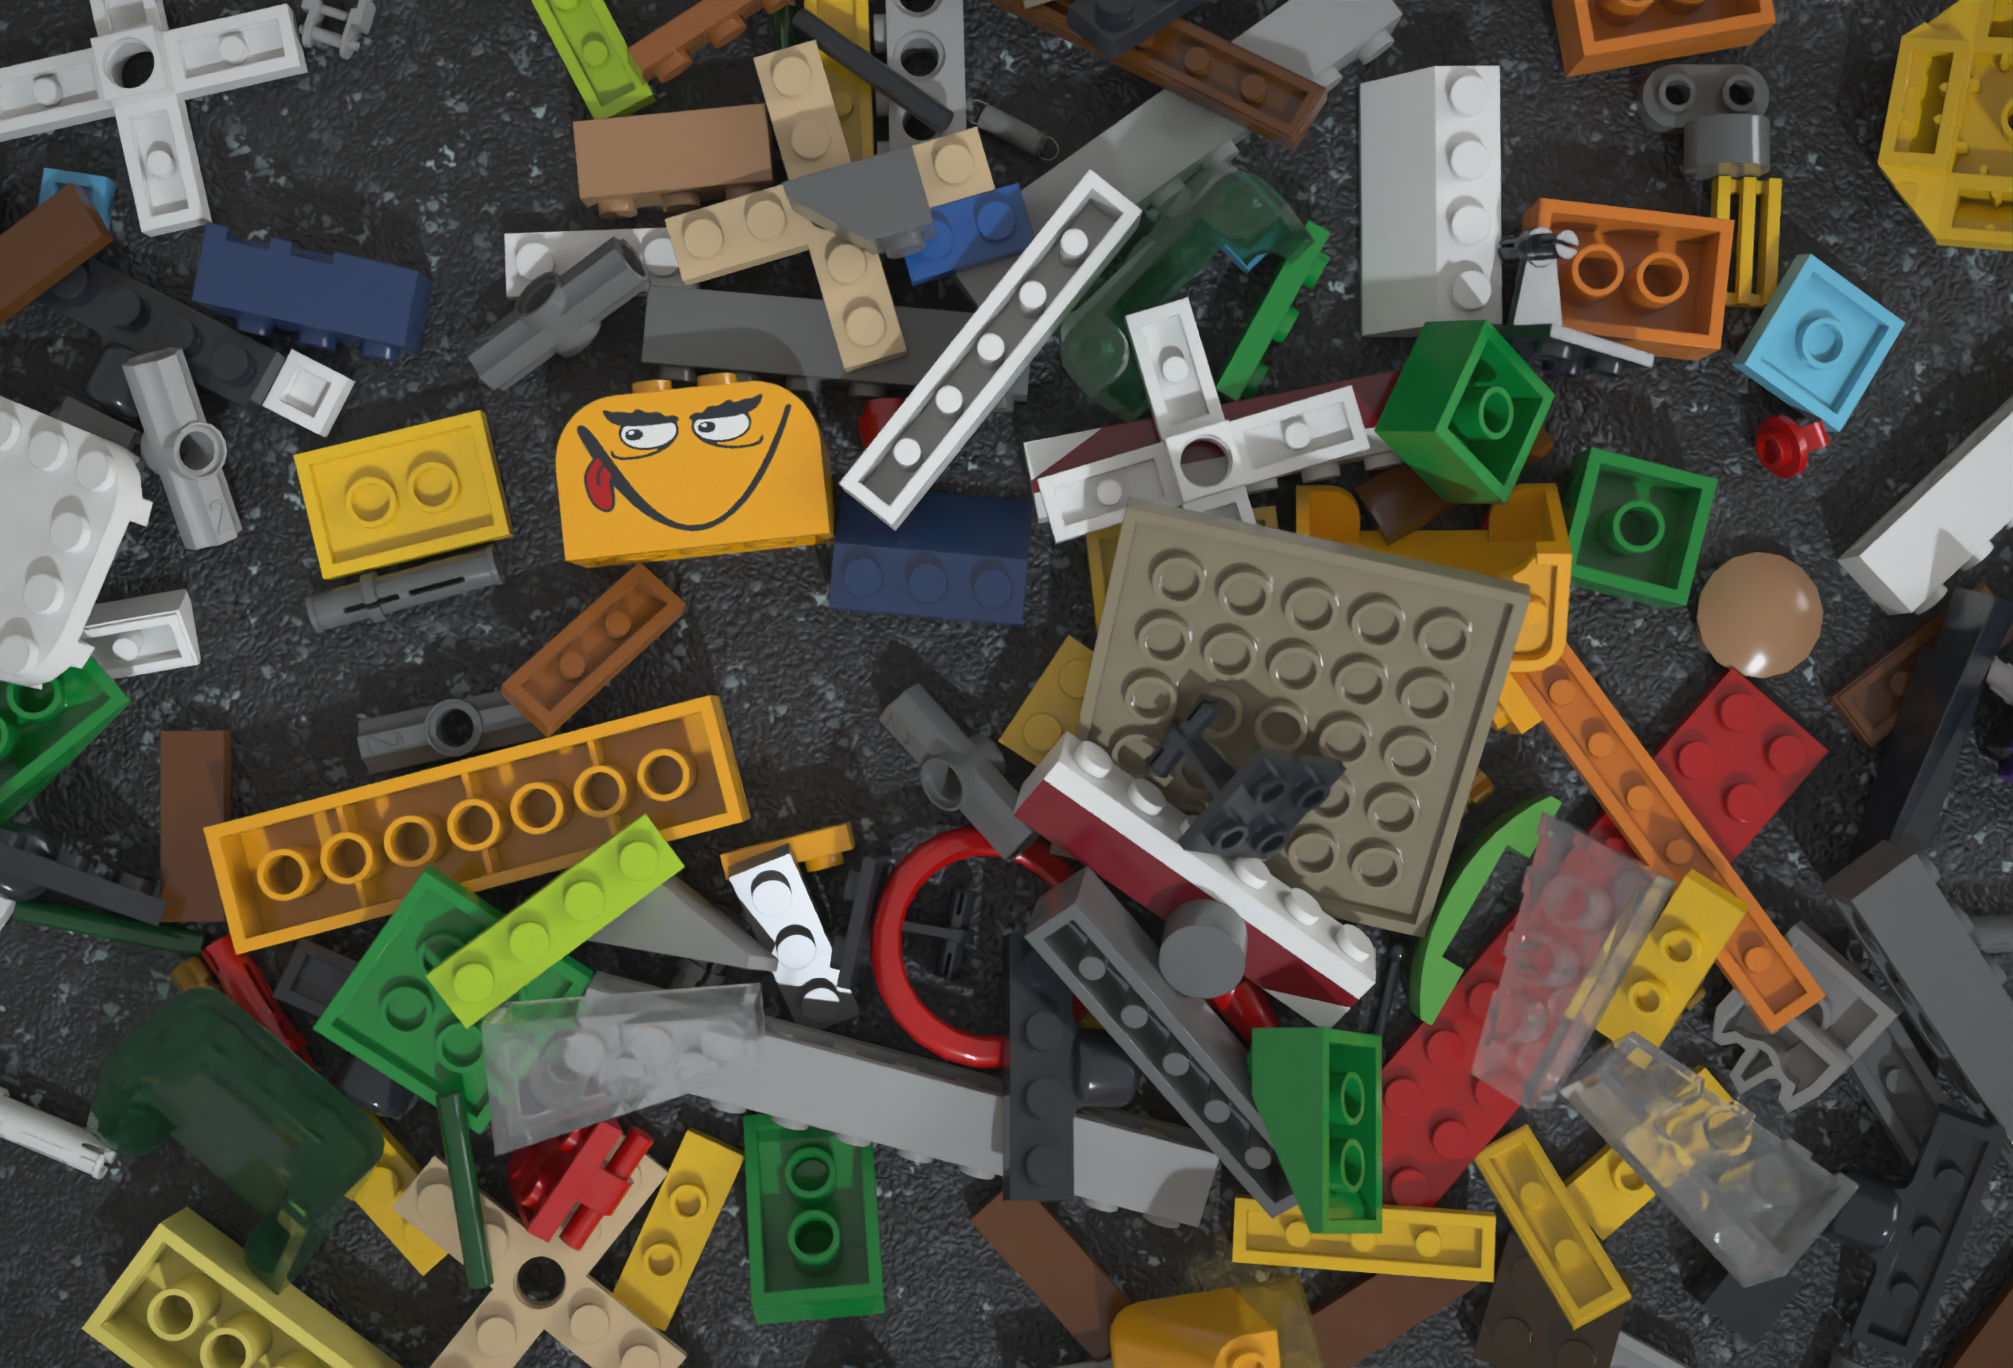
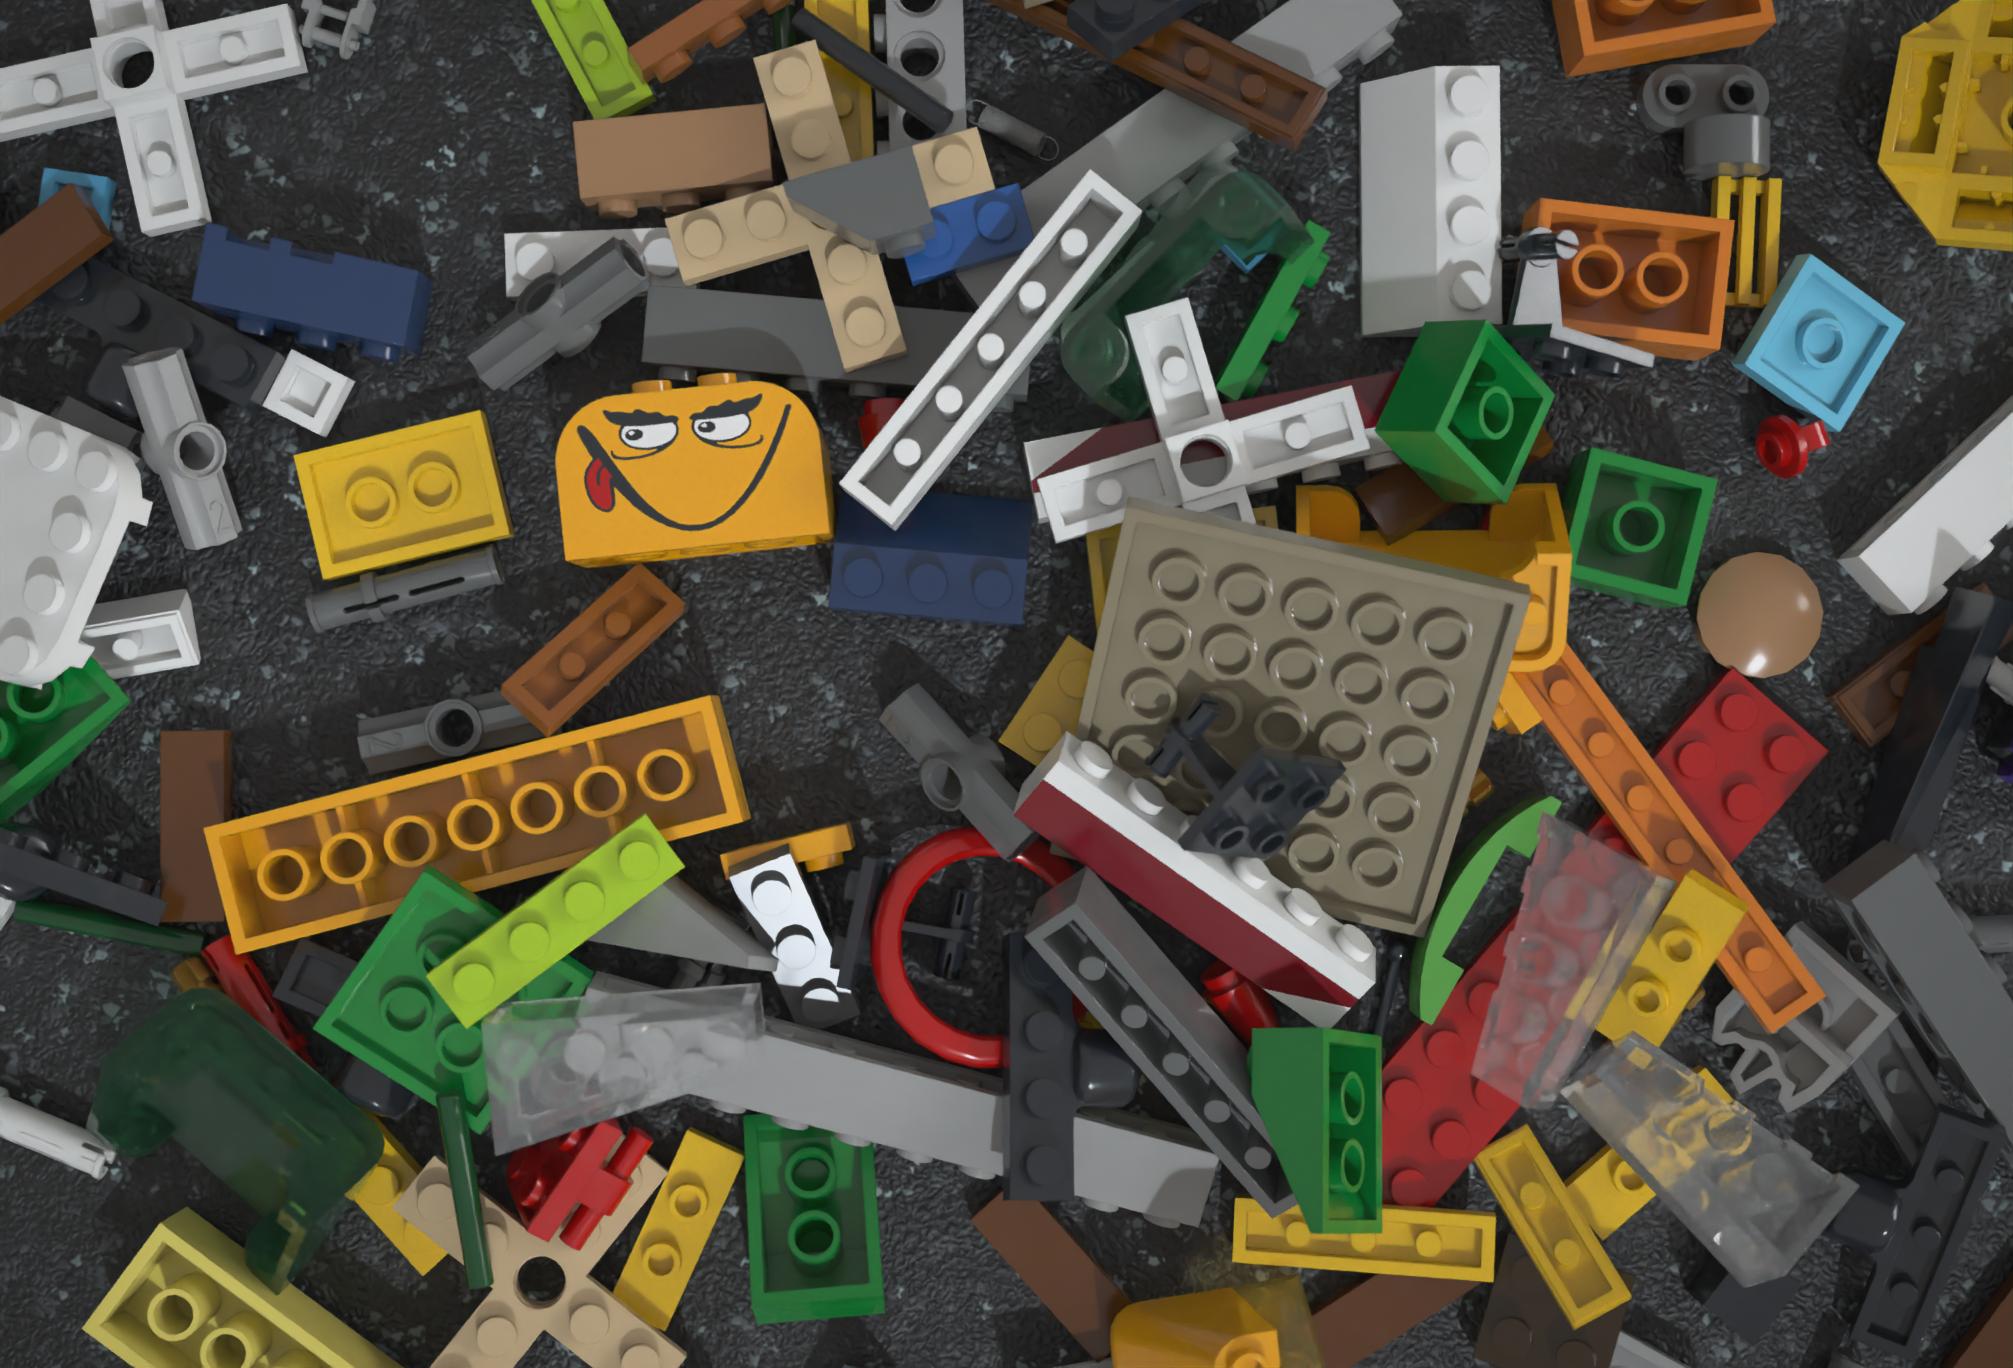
dark grey piece [1159,899,1248,999] -> none

